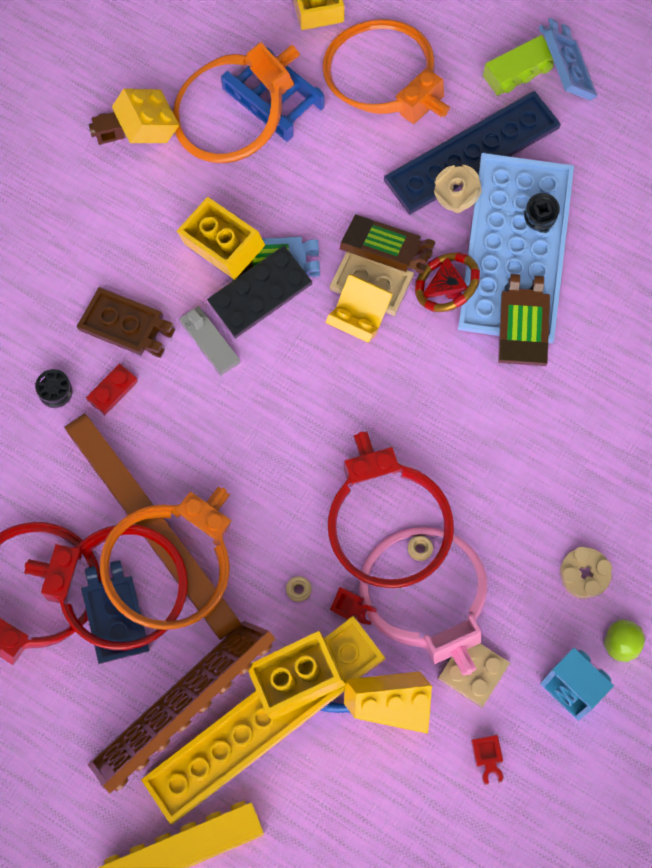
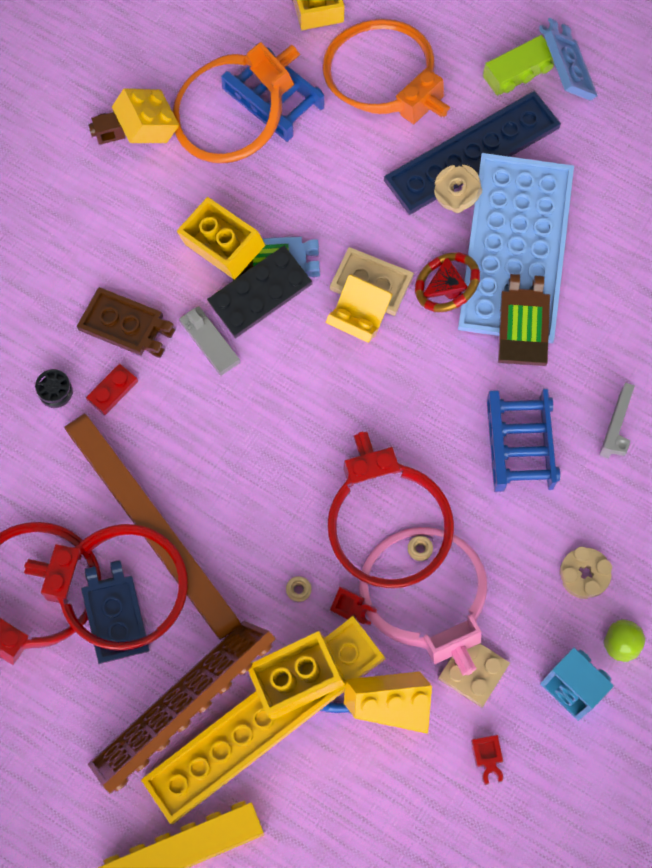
orange brick [100,486,232,630] -> none
tile [340,214,436,273] -> none
black wheel [524,193,560,231] -> none
none -> blue fence [486,389,560,492]
none -> light grey hinge [599,382,635,459]

